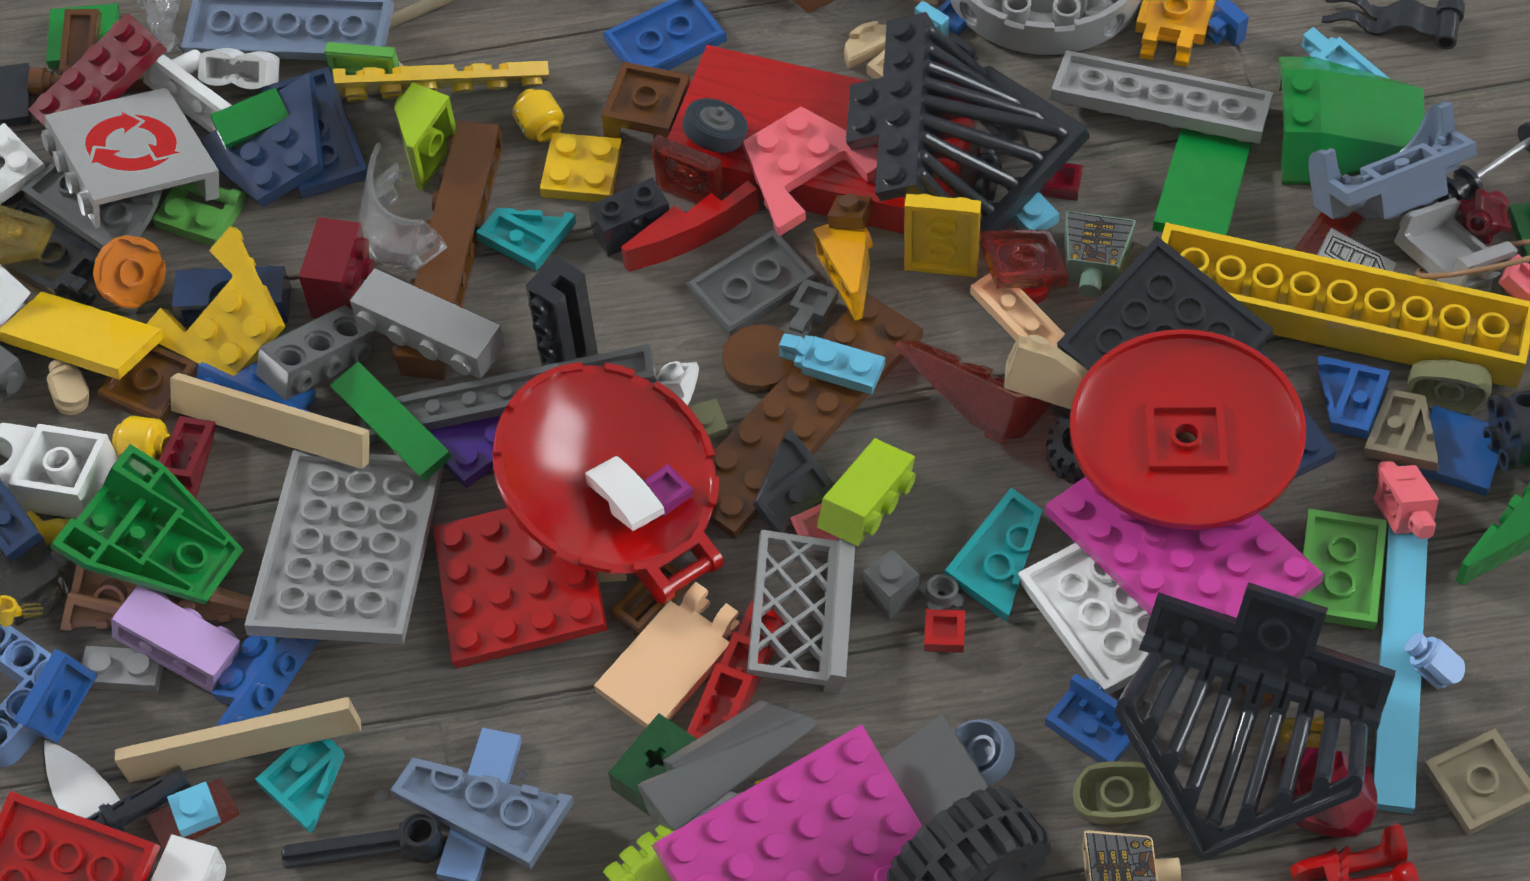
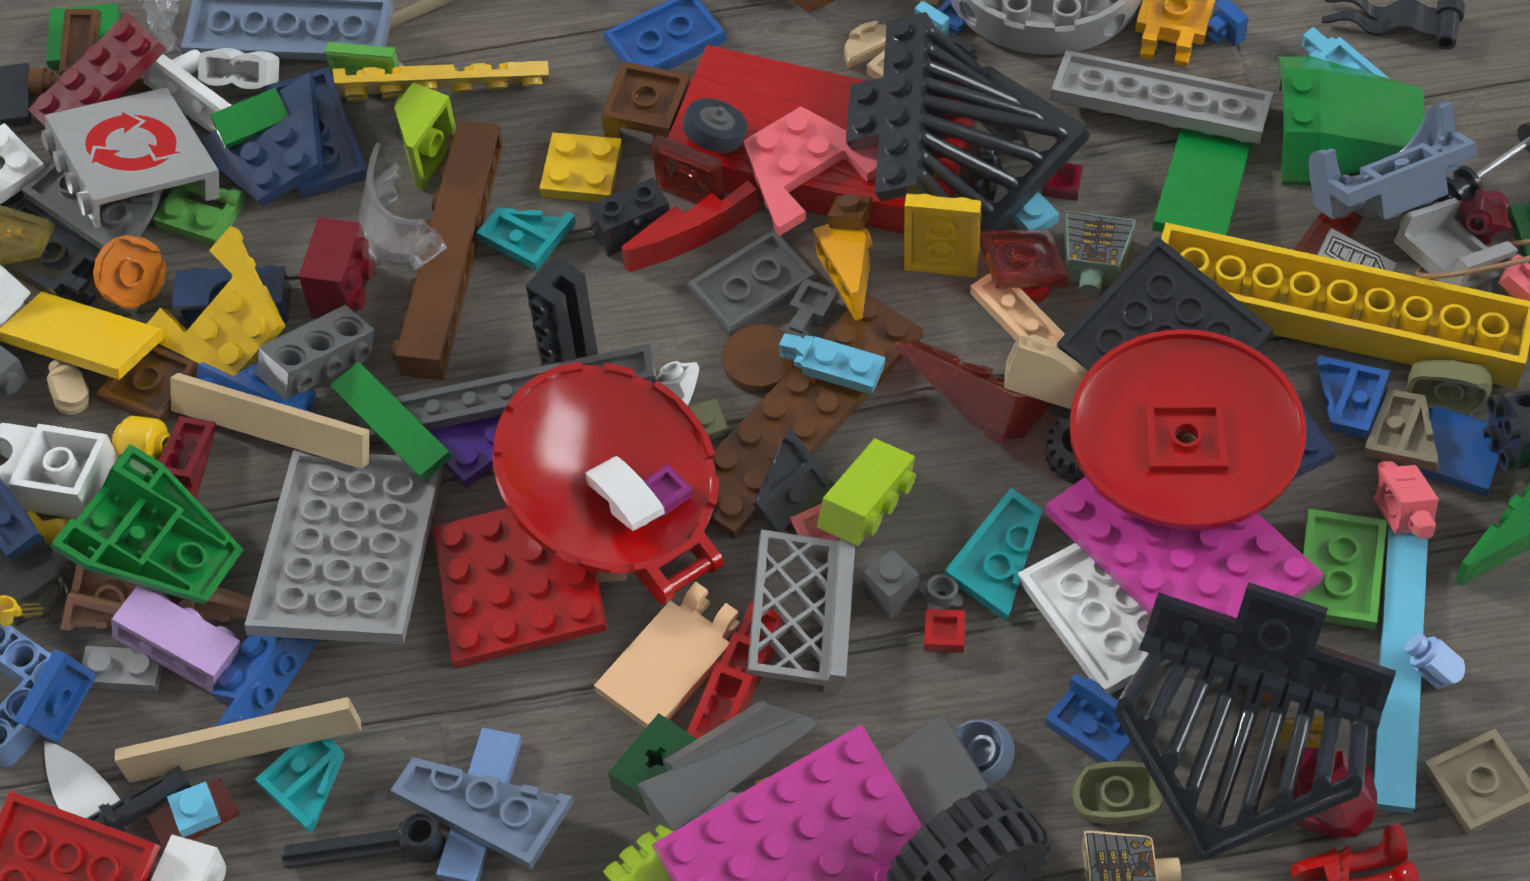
light grey brick [350,268,505,379] -> none
yellow head [512,89,564,142] -> none
reddish brown tile [610,563,692,637] -> none

